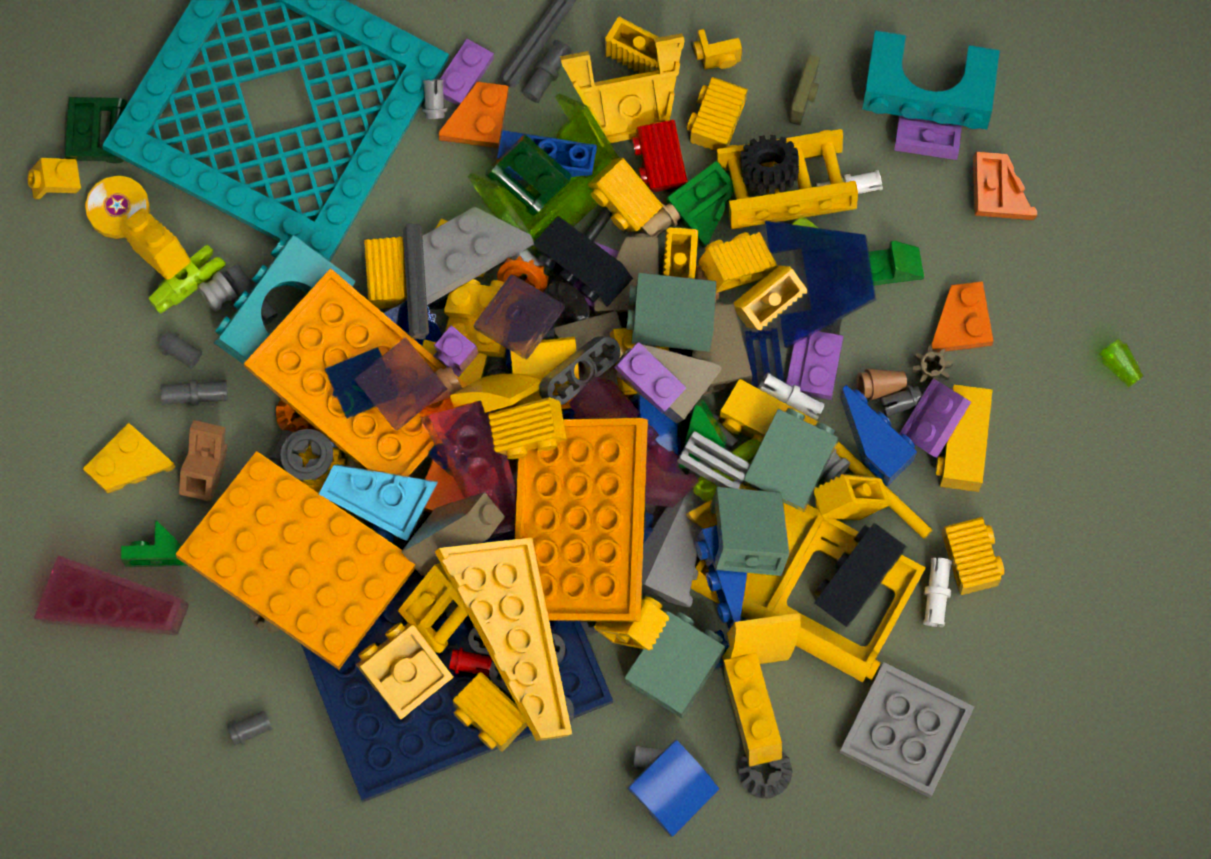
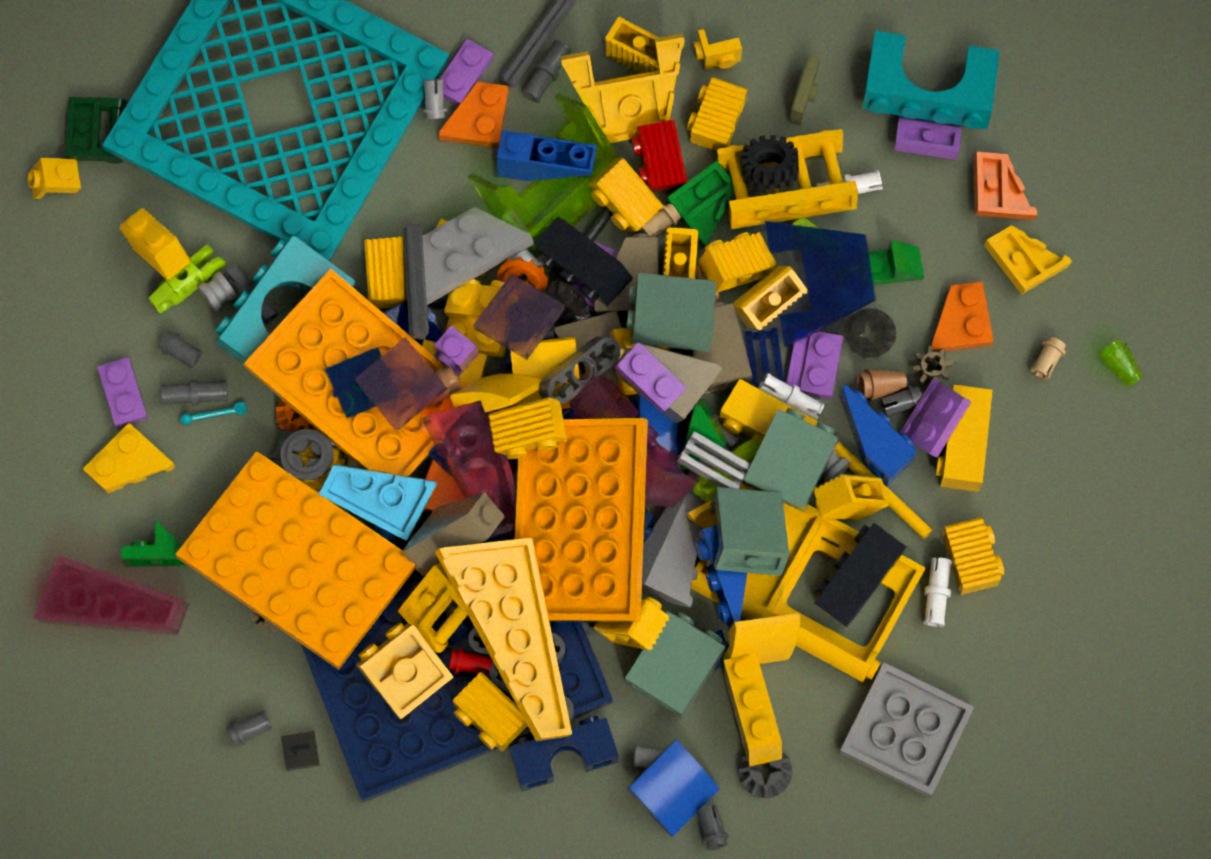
yellow tile [85,175,150,239] -> none
medium nougat brick [179,420,227,502] -> none
dark green plate [485,134,572,216] -> none
none -> medium lavender plate [97,357,148,429]
none -> teal hinge [179,402,247,425]
none -> clear smoke tile [281,731,320,771]
none -> dark blue arch [509,716,619,791]
none -> dark grey pin [696,805,729,850]
none -> clear smoke gear [845,308,896,359]
none -> yellow wing [984,225,1072,295]
none -> tan pin [1030,337,1066,380]

